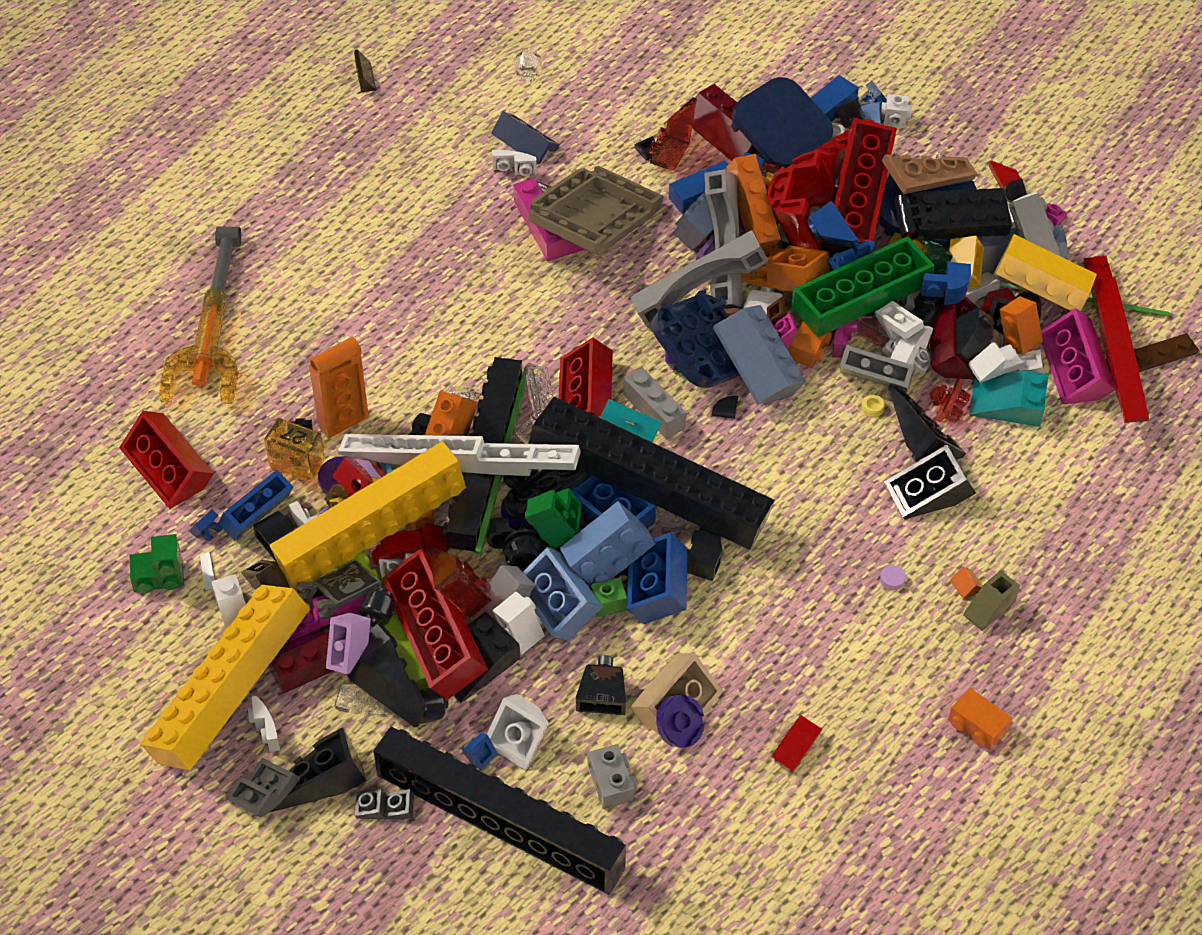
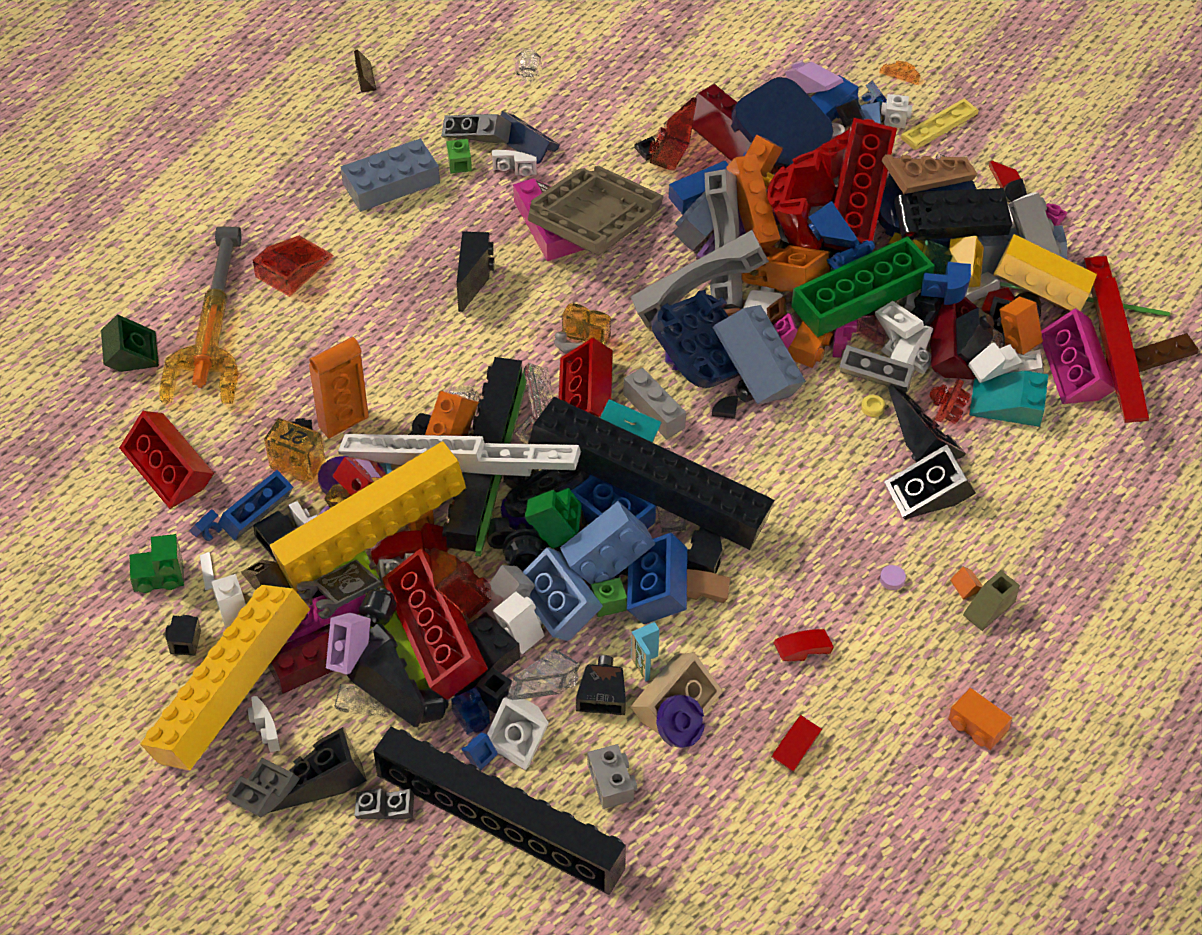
none -> dark green slope [101,314,159,372]
none -> black brick [165,615,201,656]
none -> clear red slope [252,235,334,297]
none -> sand blue brick [340,138,440,212]
none -> dark grey slope [441,114,511,143]
none -> bright green brick [446,139,472,174]
none -> clear blue brick [451,687,490,735]
none -> black slope [456,231,495,312]
none -> black brick [476,668,514,714]
none -> clear slope [507,649,580,700]
none -> light grey arm [554,332,584,354]
none -> clear yellow brick [562,303,611,345]
none -> medium azure panel [631,622,659,682]
none -> medium nougat slope [687,569,730,603]
none -> black tile [735,379,754,402]
none -> orange brick [745,135,783,178]
none -> red slope [773,629,834,661]
none -> lavender slope [785,60,843,93]
none -> clear orange tile [879,61,920,85]
none -> light yellow tile [901,98,979,150]

